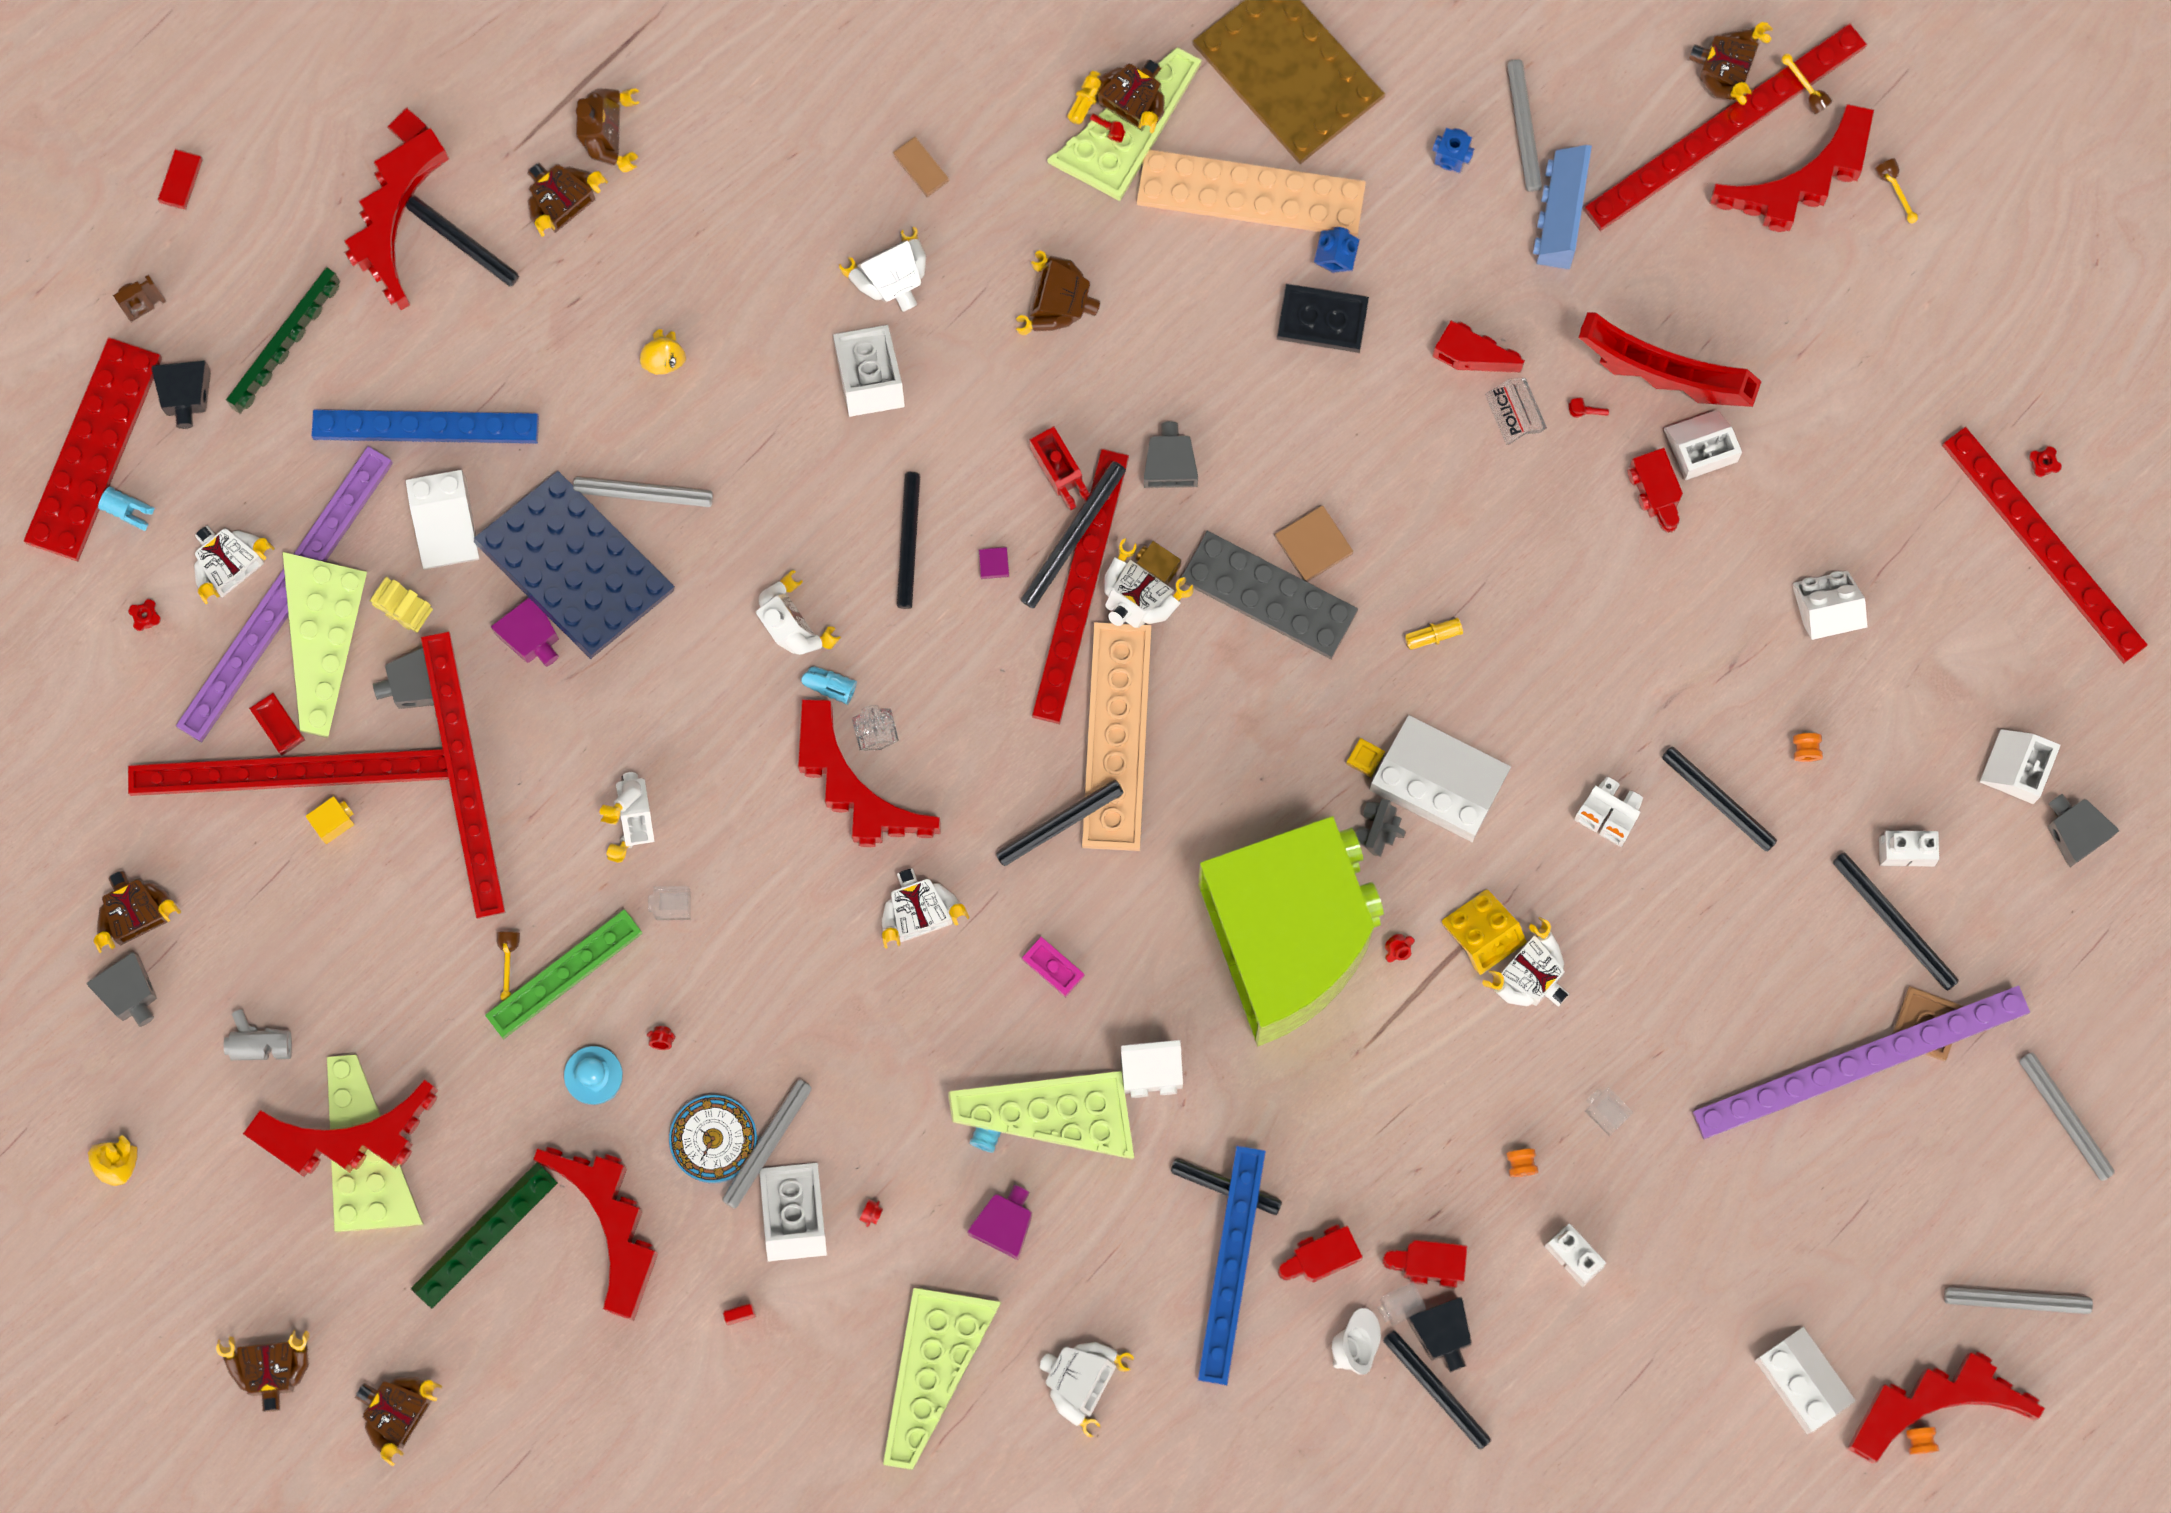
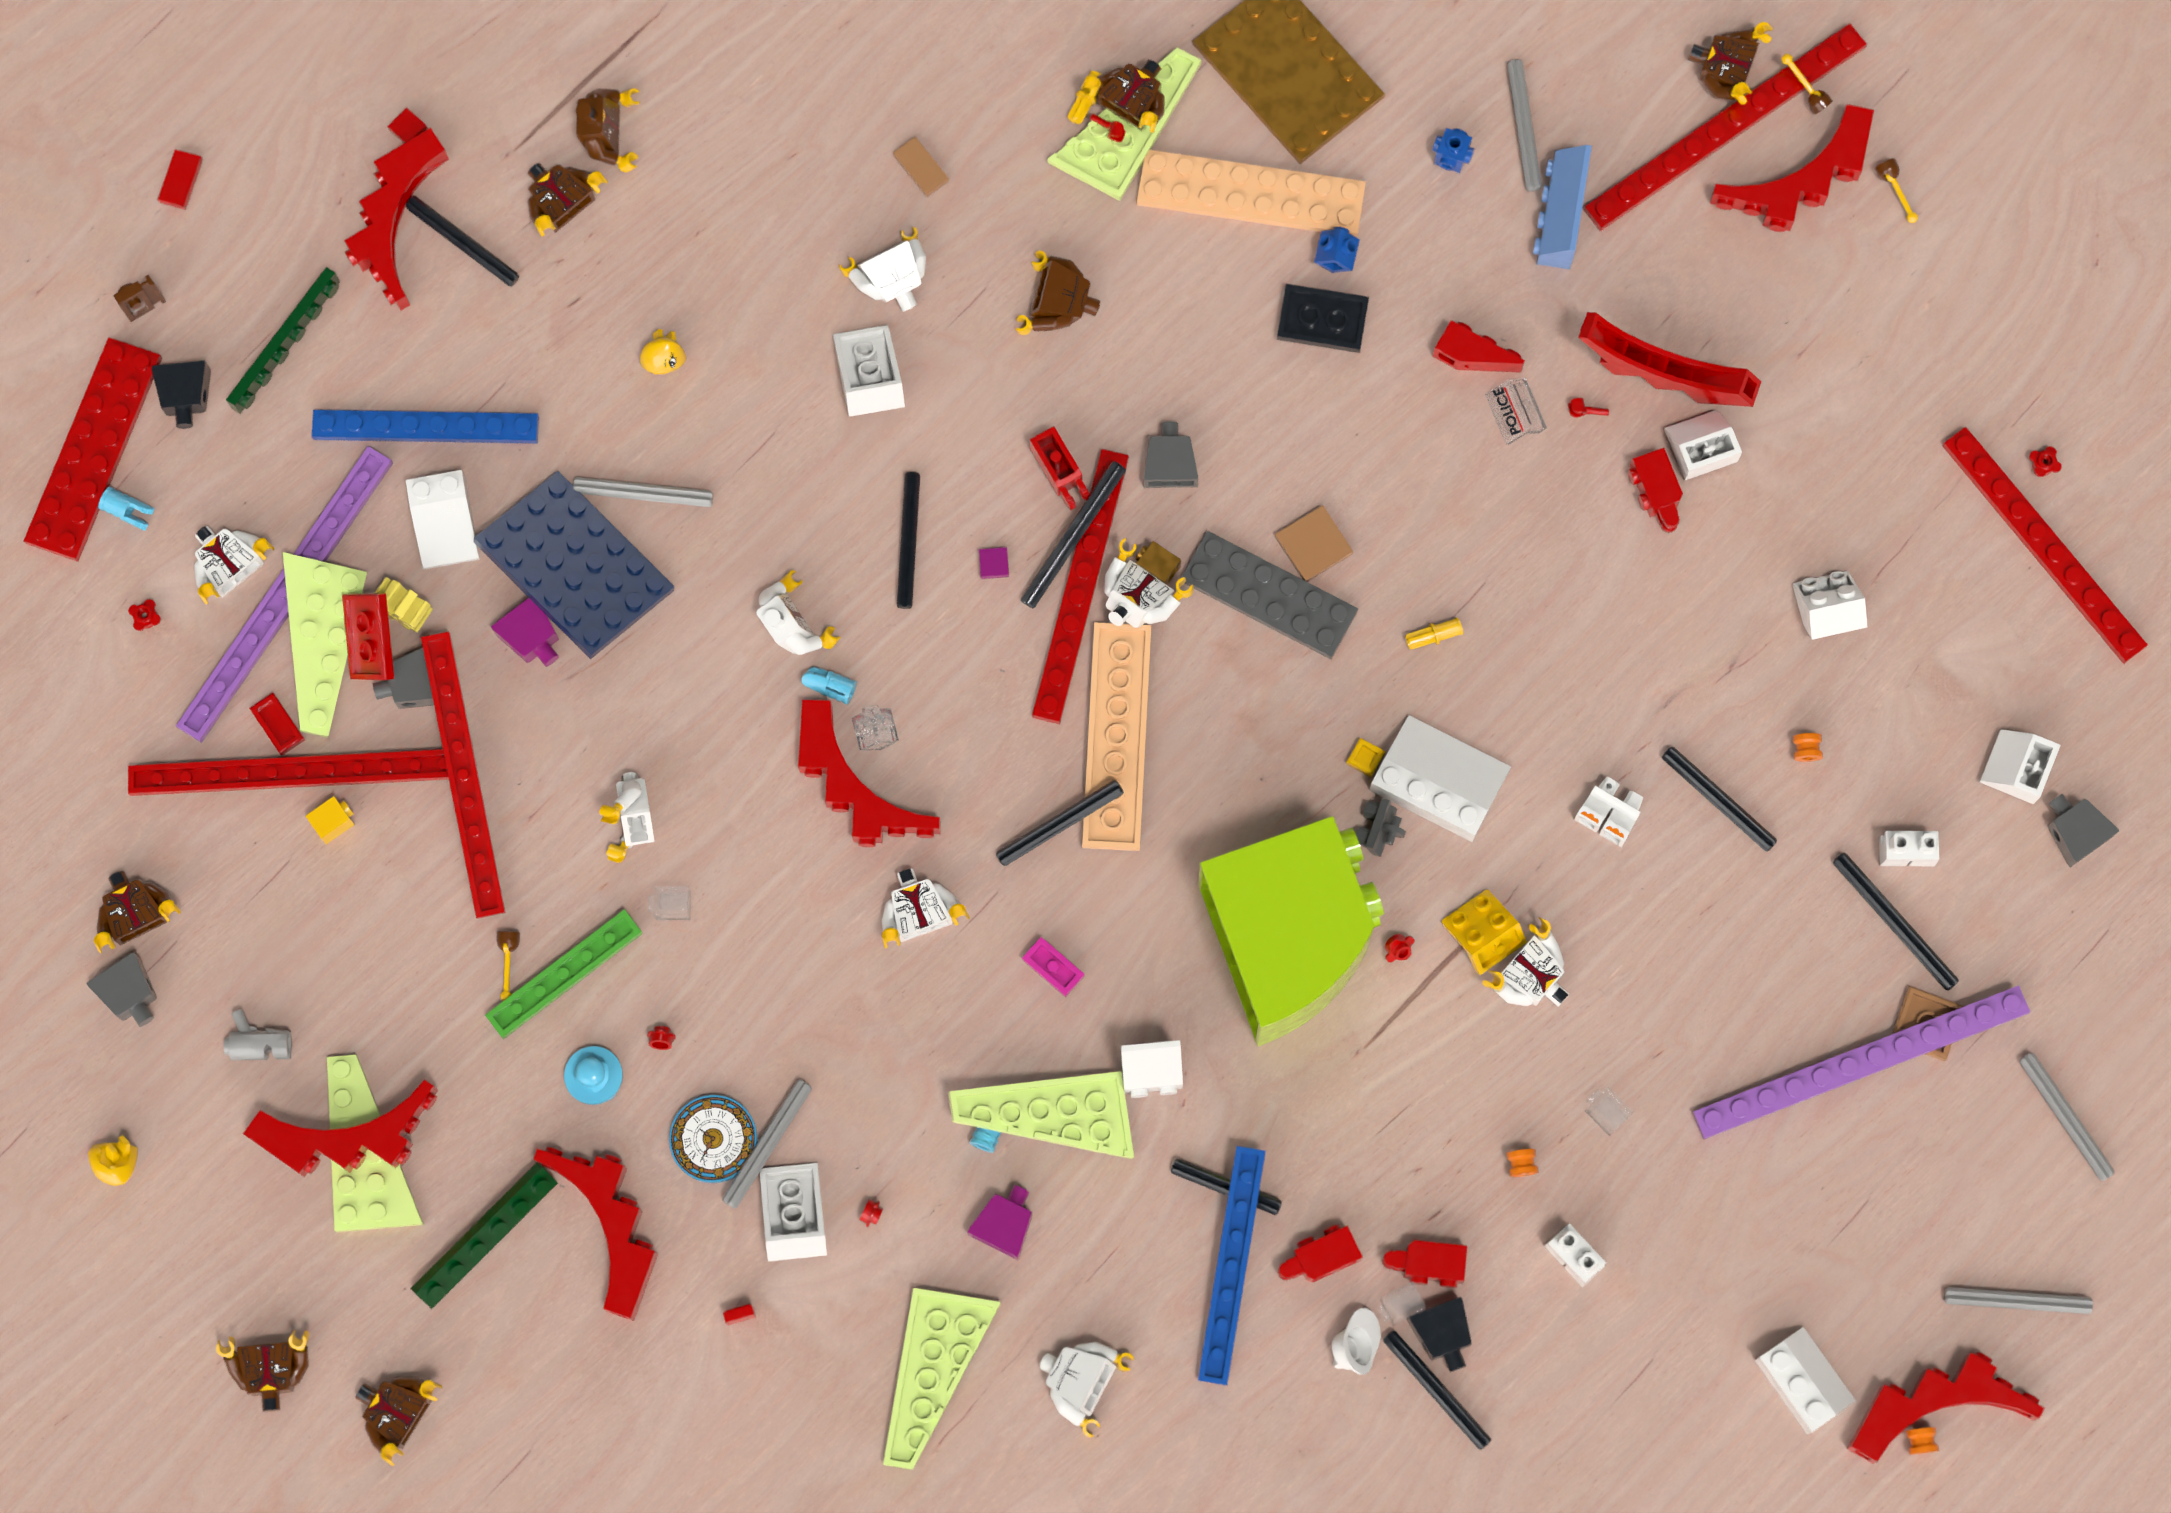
none -> red tile [342,593,394,680]

